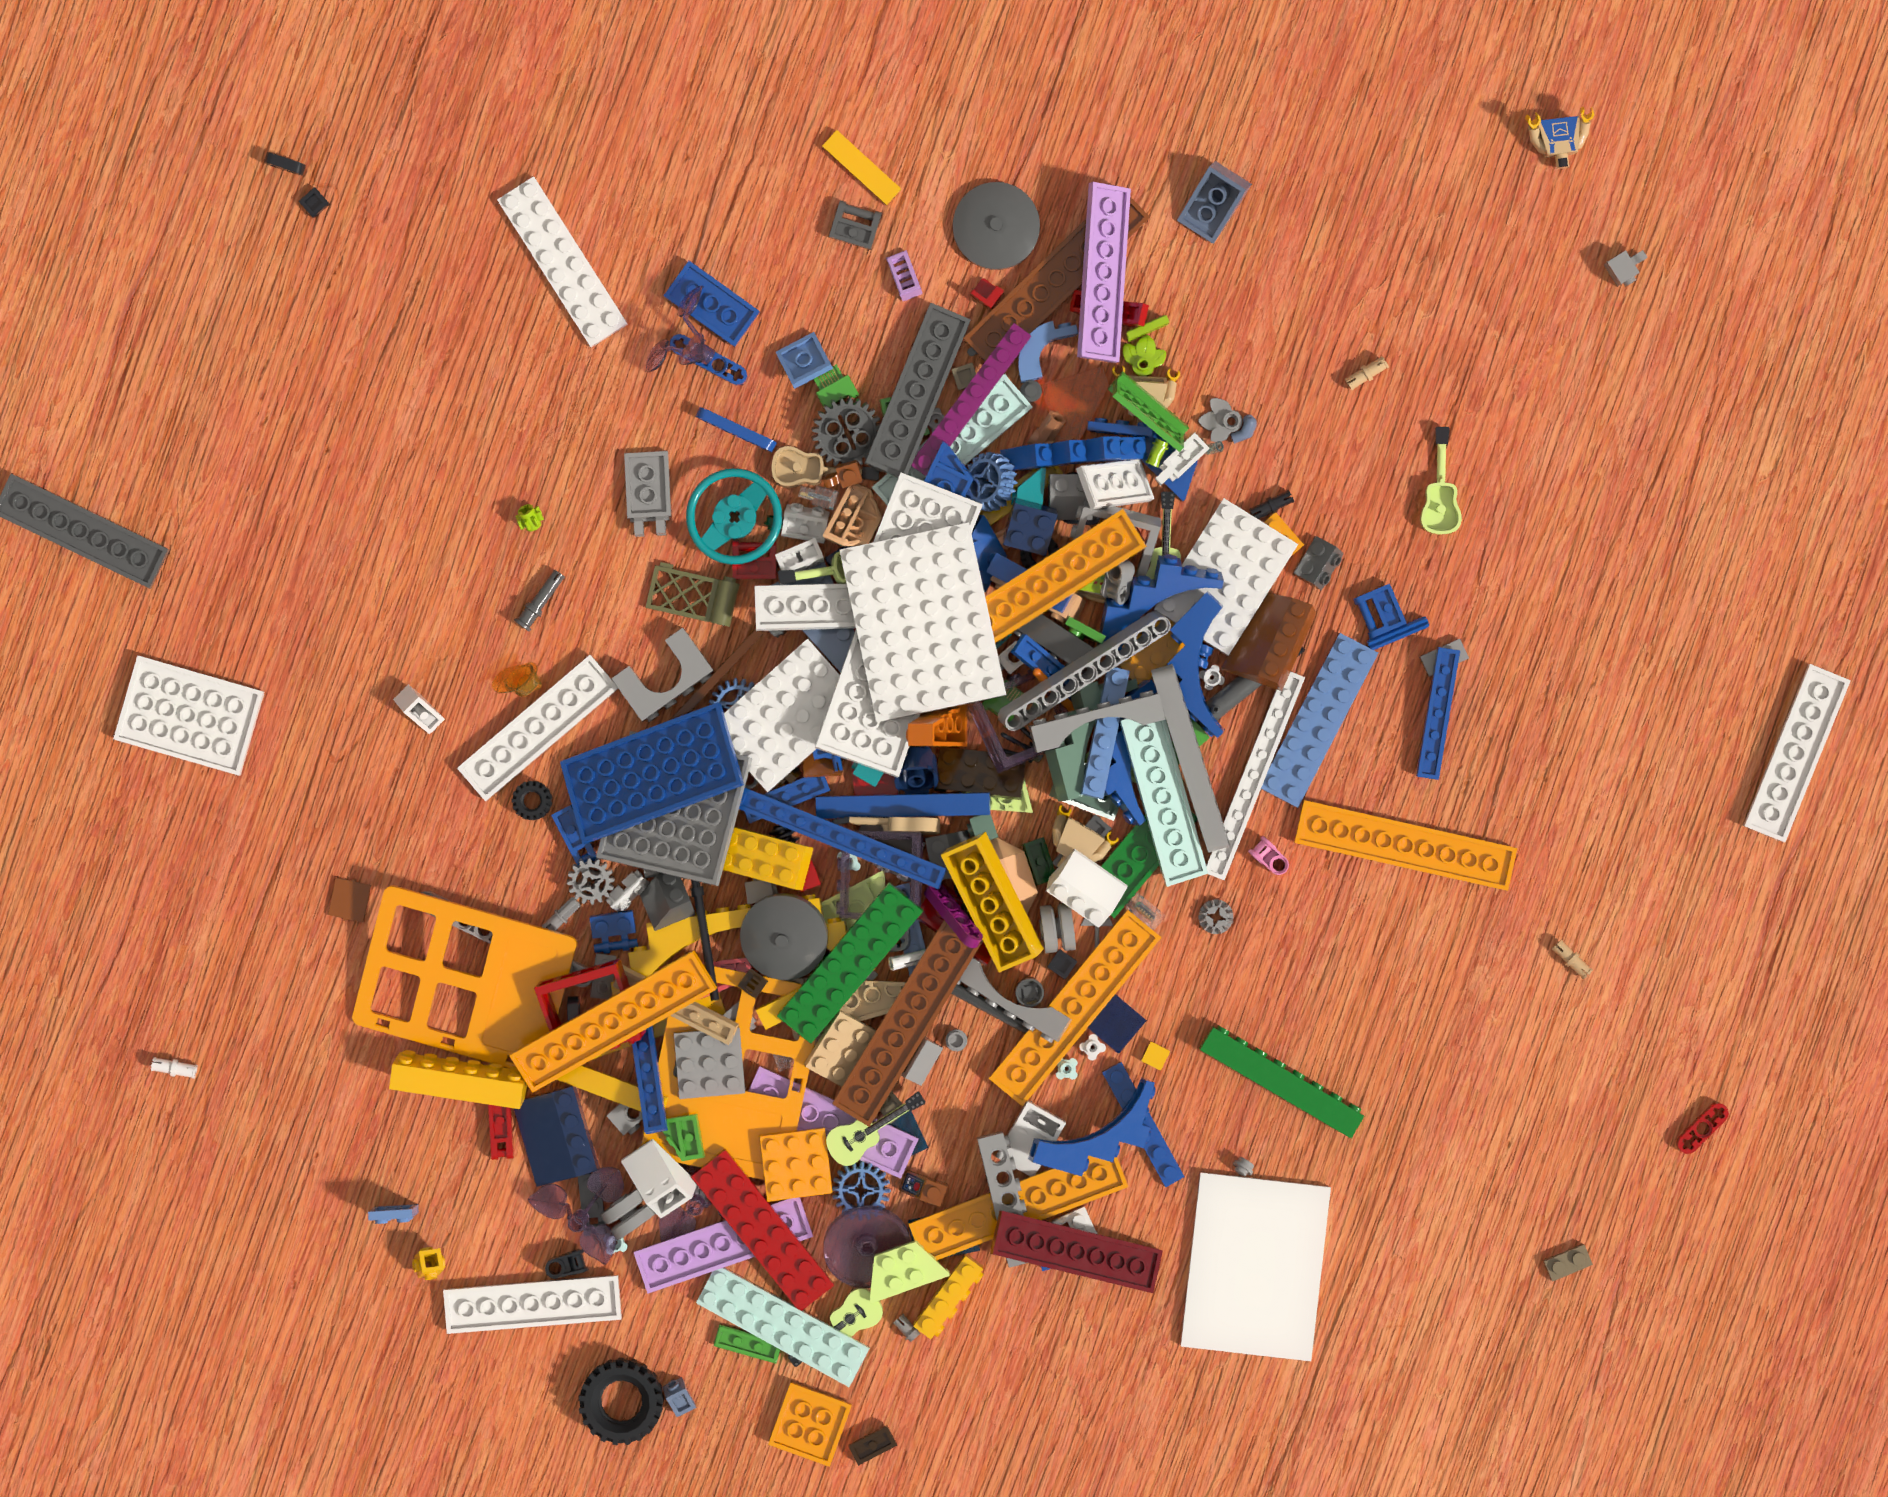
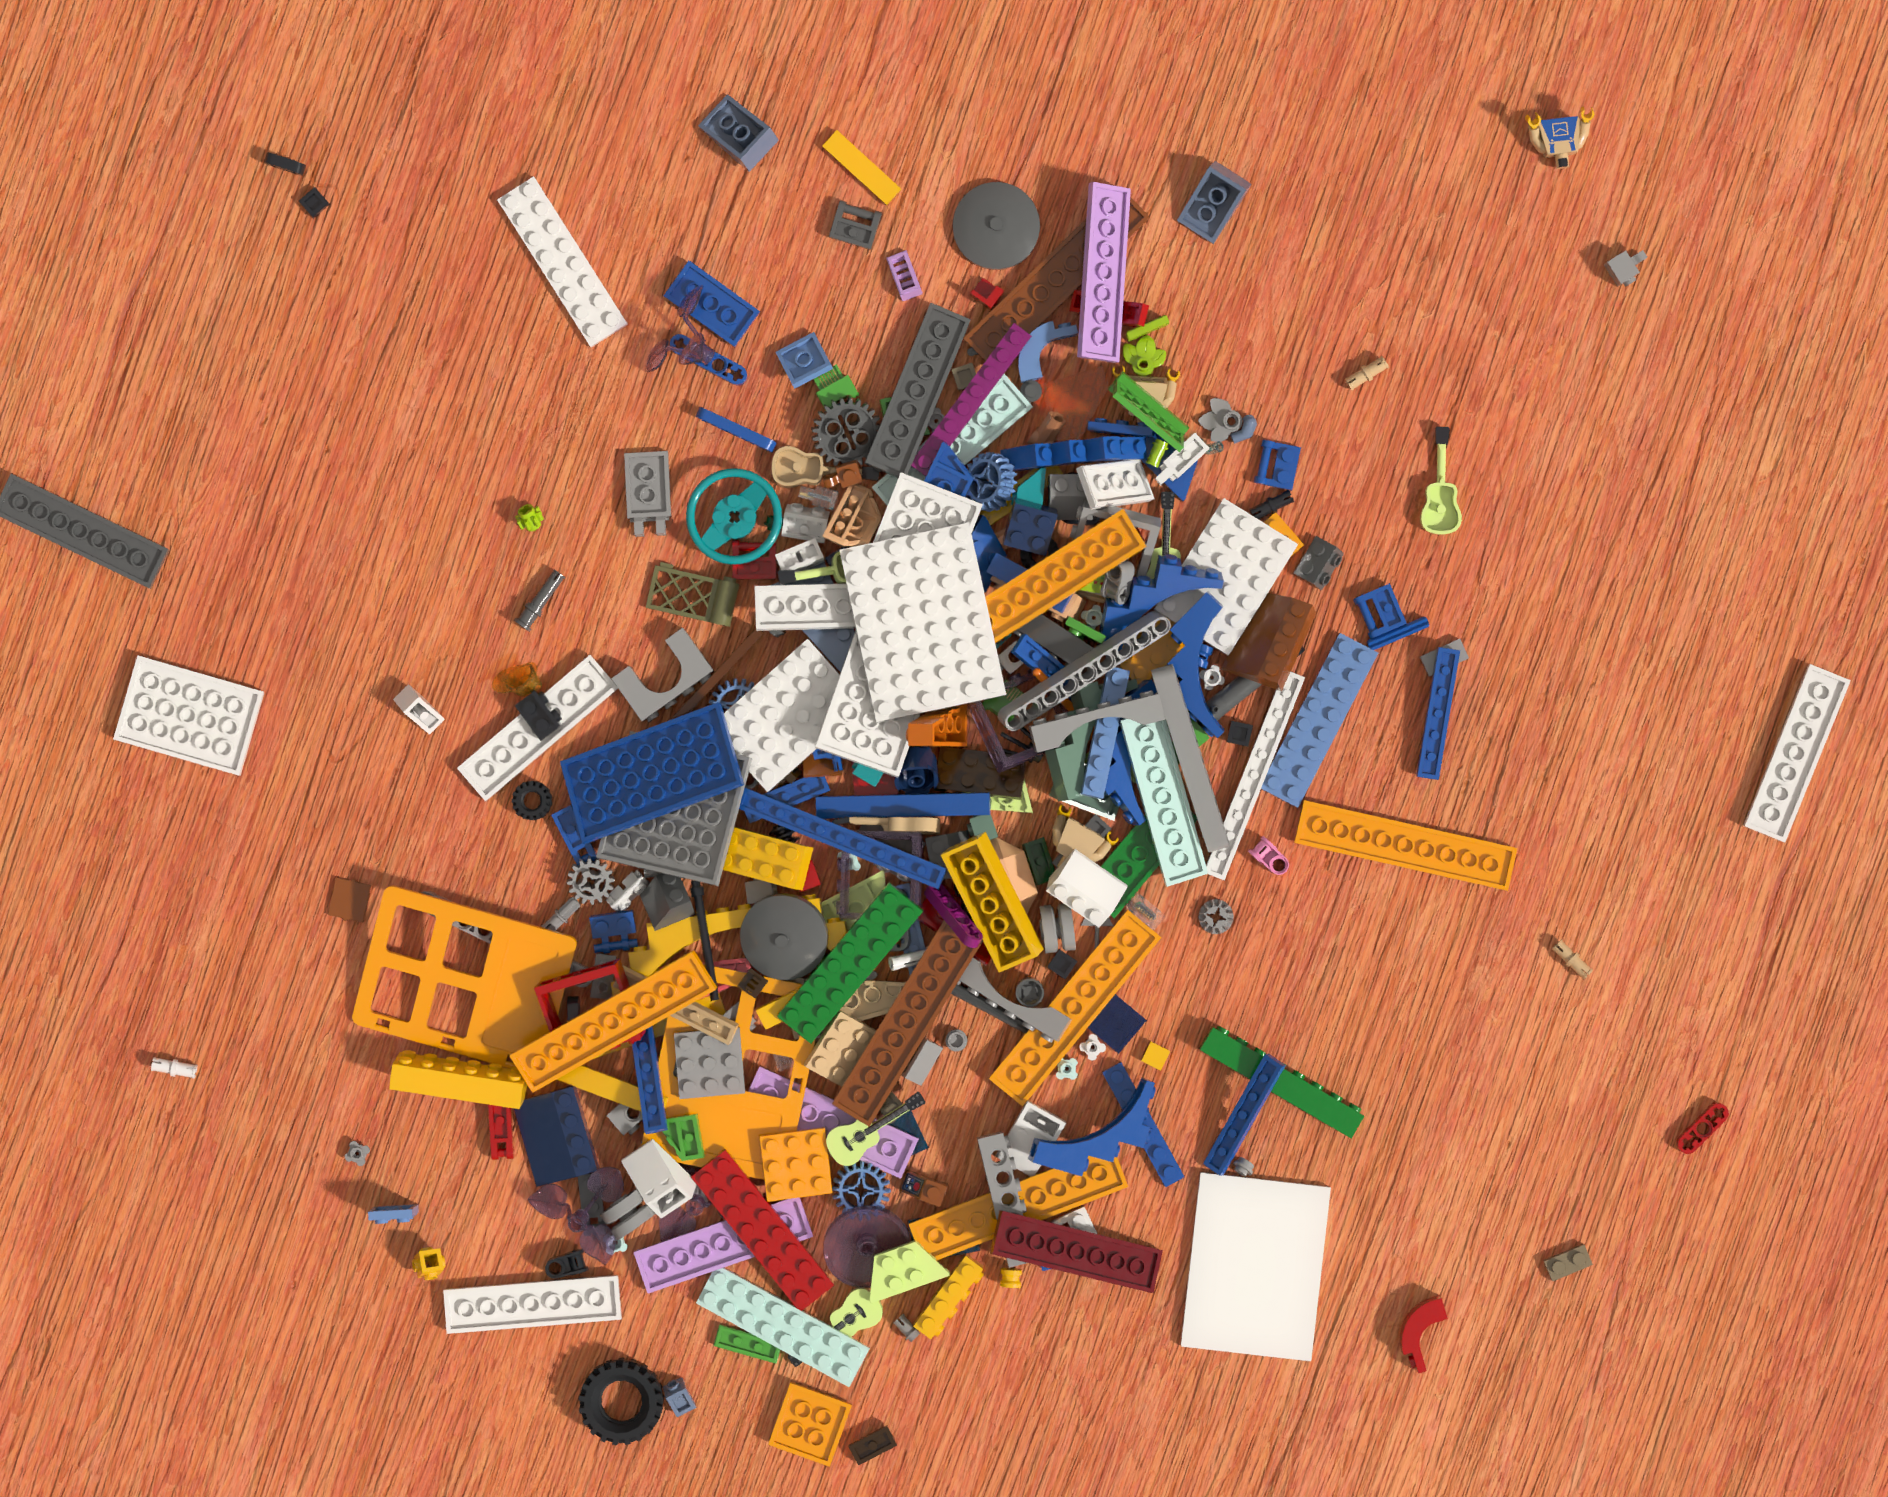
none -> light grey plate [345,1141,370,1166]
none -> black bracket [514,690,562,741]
none -> sand blue slope [698,94,779,172]
none -> yellow wheel [1000,1268,1022,1288]
none -> light aqua plate [1081,605,1102,629]
none -> blue plate [1203,1053,1286,1176]
none -> black plate [1226,721,1253,747]
none -> blue plate [1254,440,1301,491]
none -> red arch [1399,1295,1448,1374]

